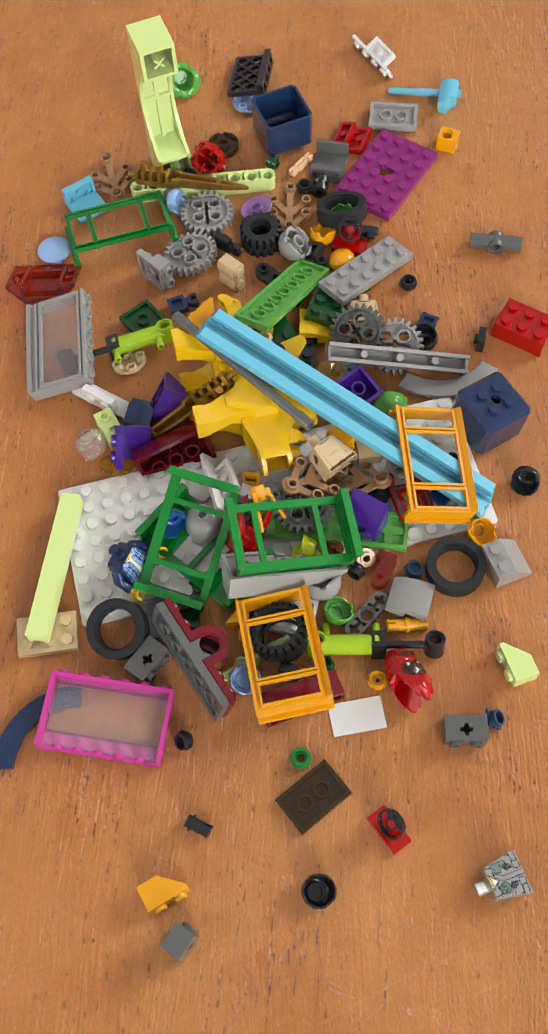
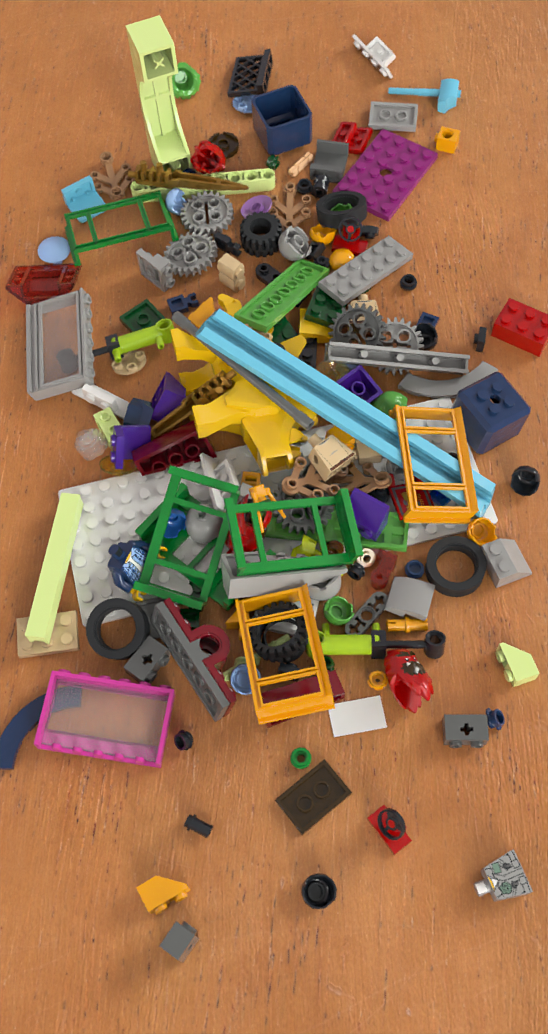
dark grey piece [469,230,523,254] -> none

